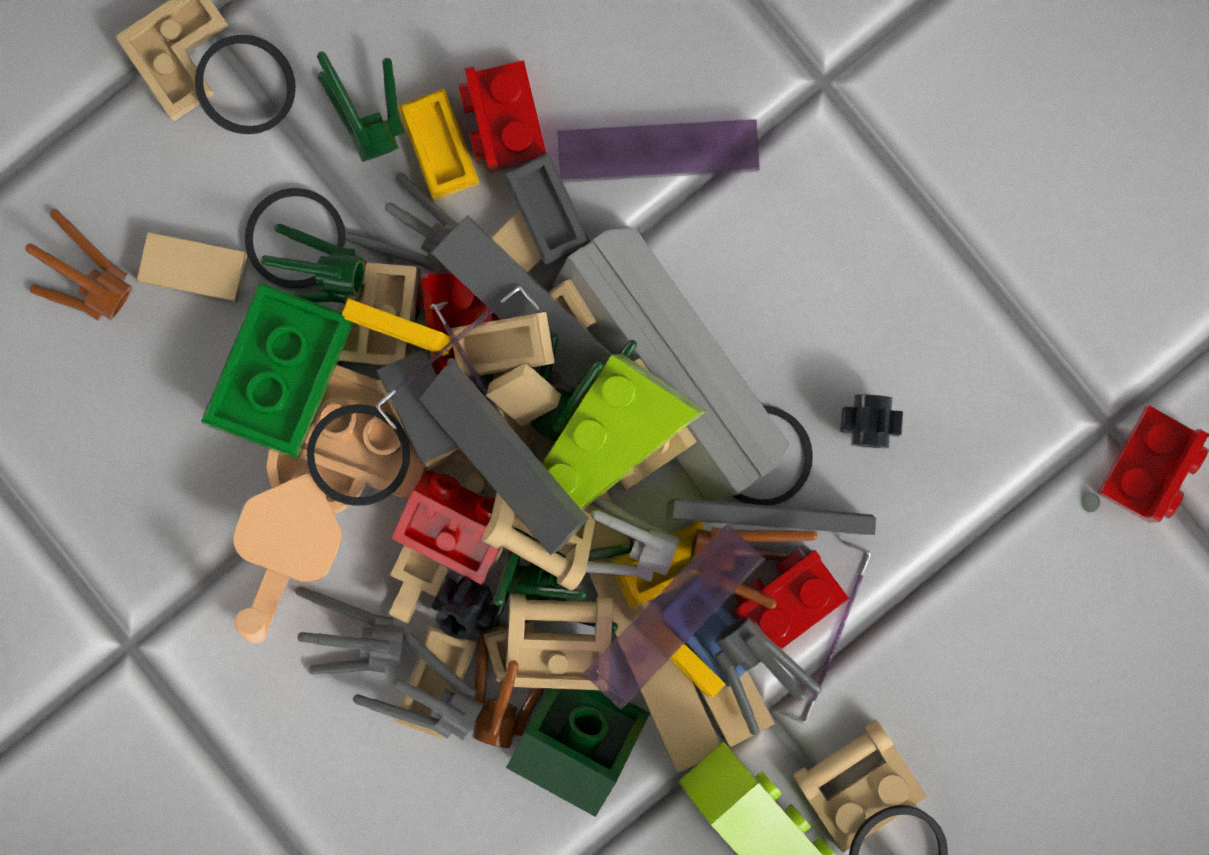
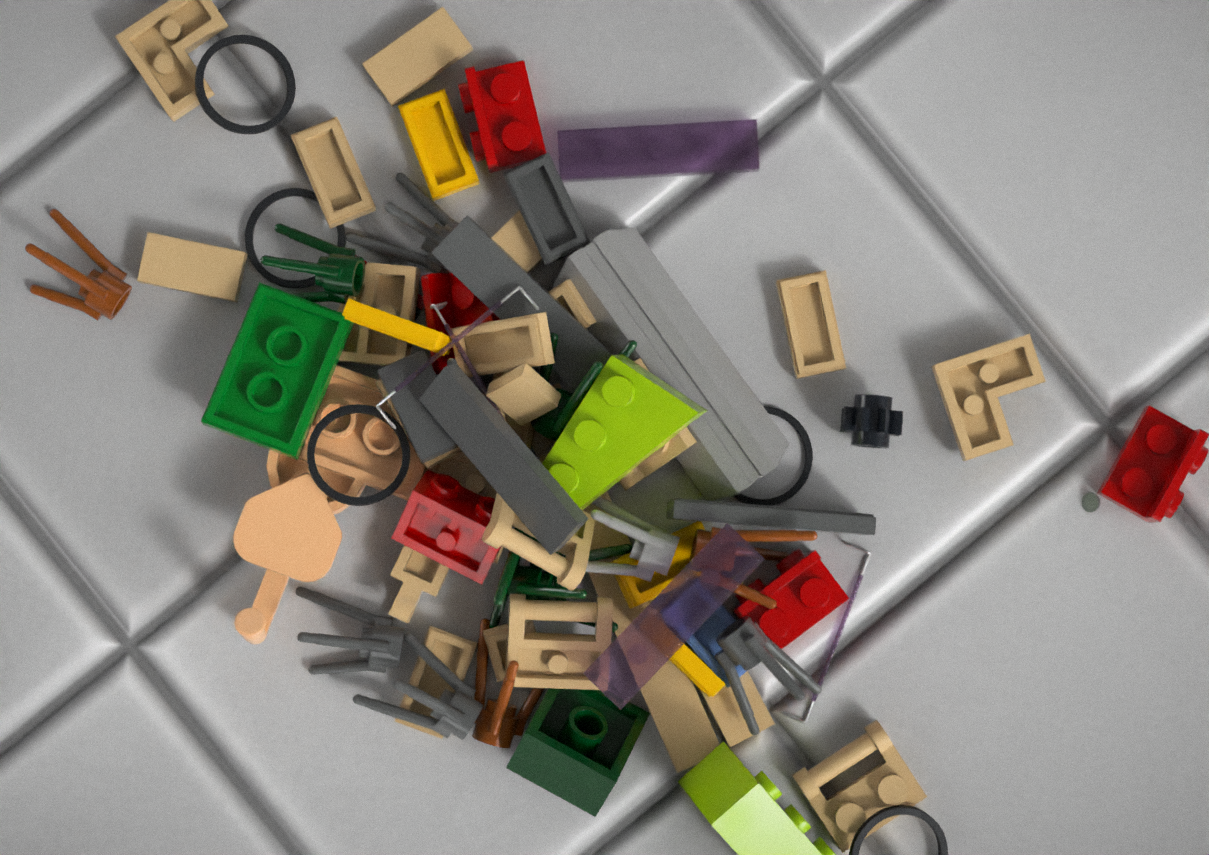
dark green plant [317,51,405,162] -> none
black gear [430,576,498,639] -> none
none -> tan tile [291,117,376,229]
none -> tan tile [362,7,473,107]
none -> tan tile [776,270,846,379]
none -> tan plate [931,334,1046,461]

